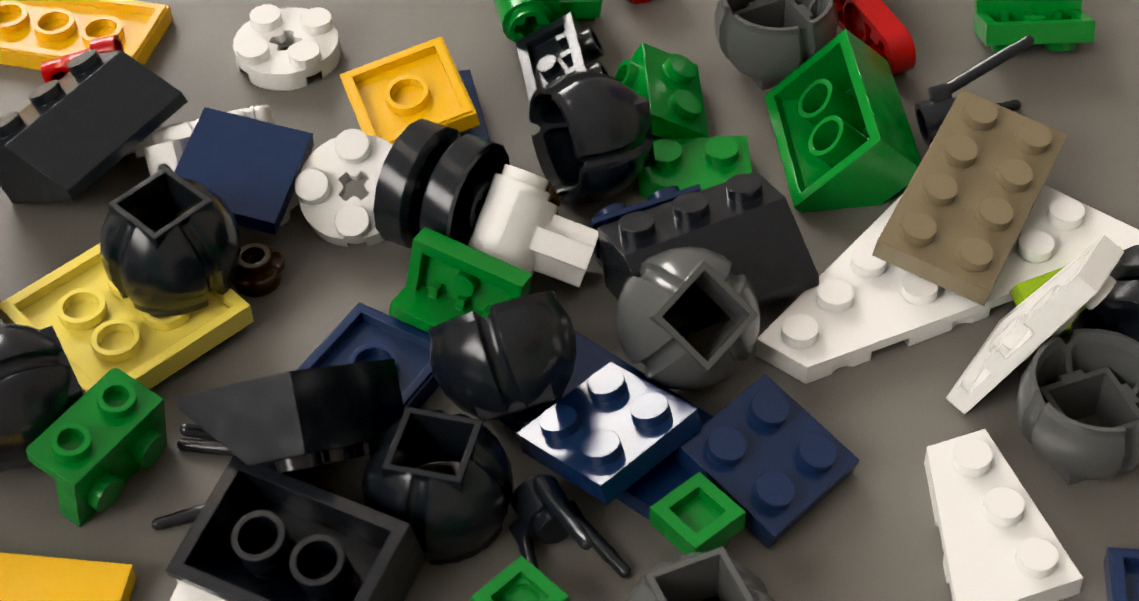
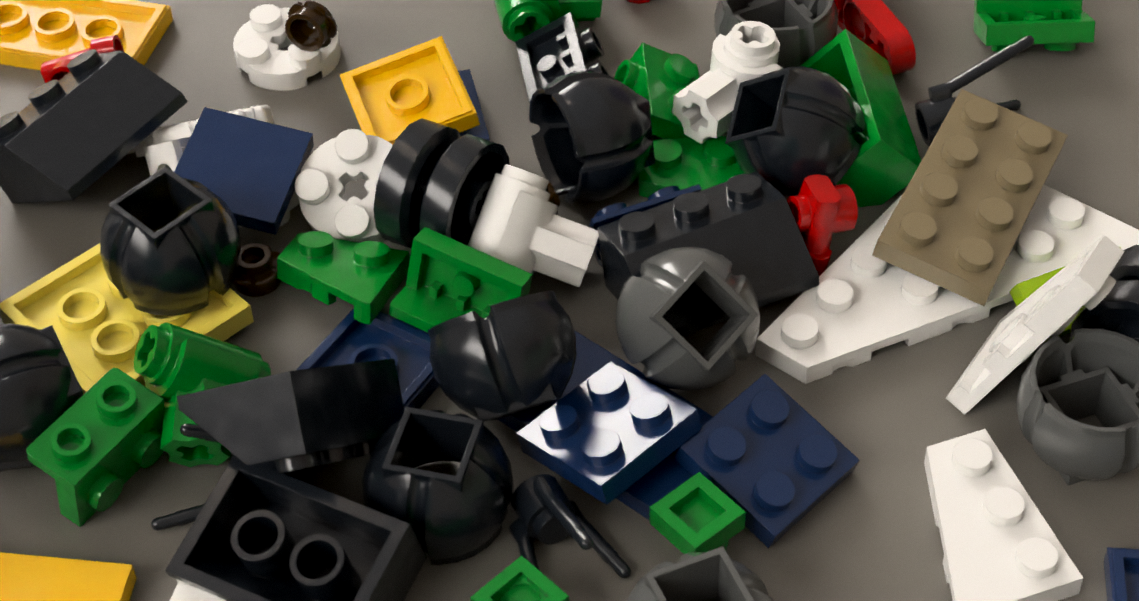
none -> green piece [134,323,271,468]
none -> green wing [277,231,409,325]
none -> dark brown plate [285,0,337,52]
none -> white piece [672,21,783,144]
none -> black piece [725,66,865,198]
none -> red plate [787,174,858,276]

